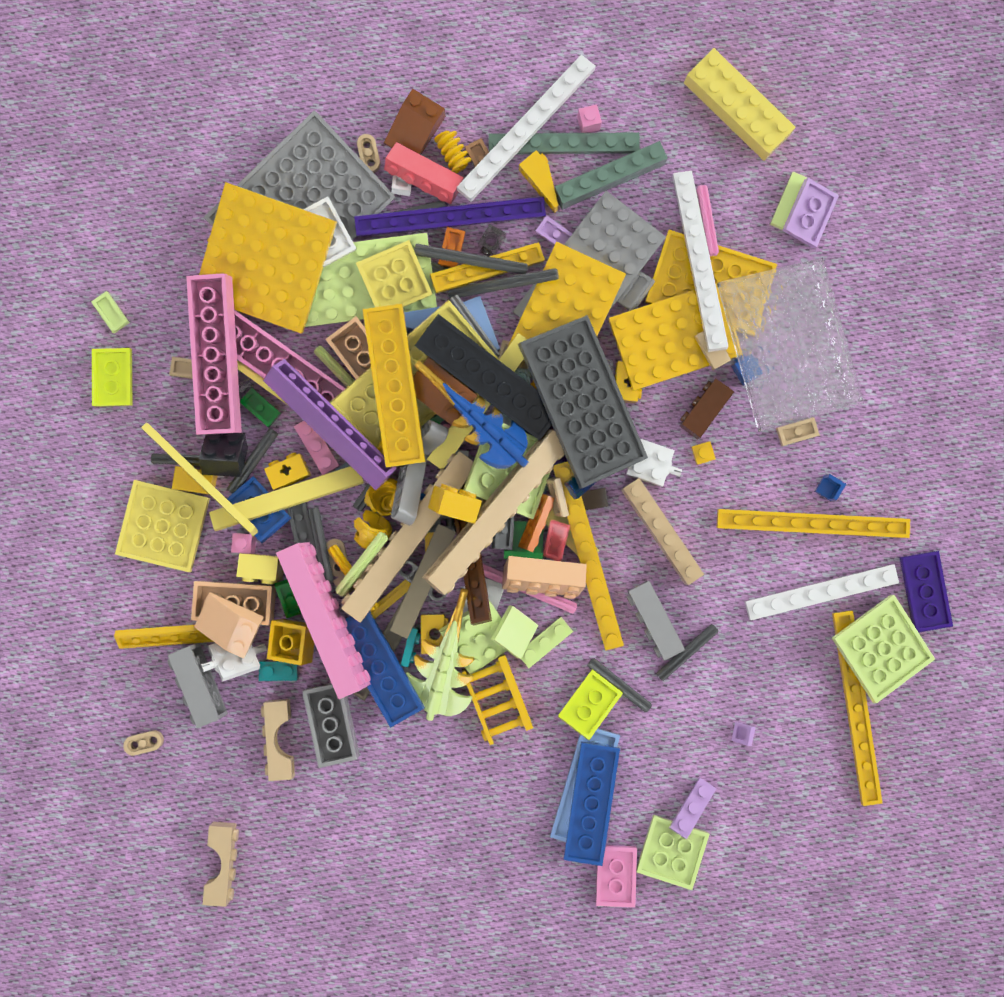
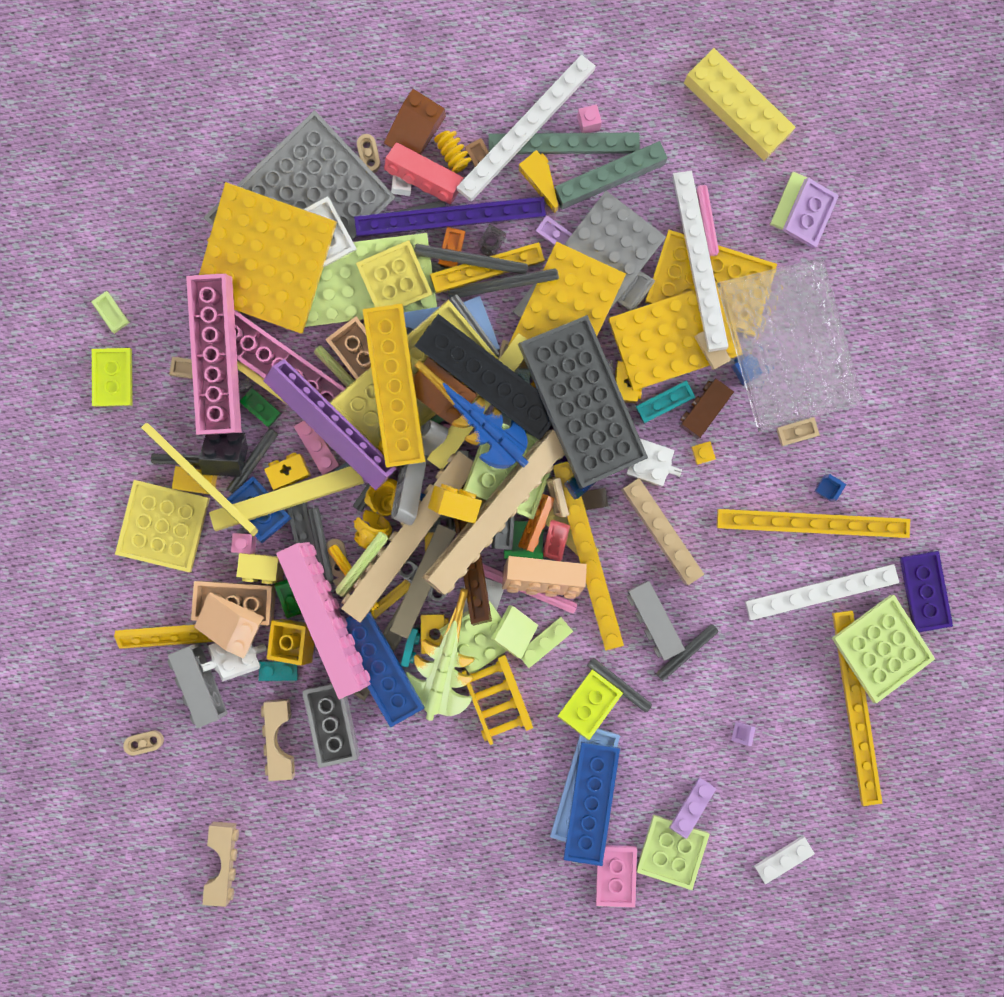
none -> teal plate [635,380,695,424]
none -> white plate [754,836,815,884]

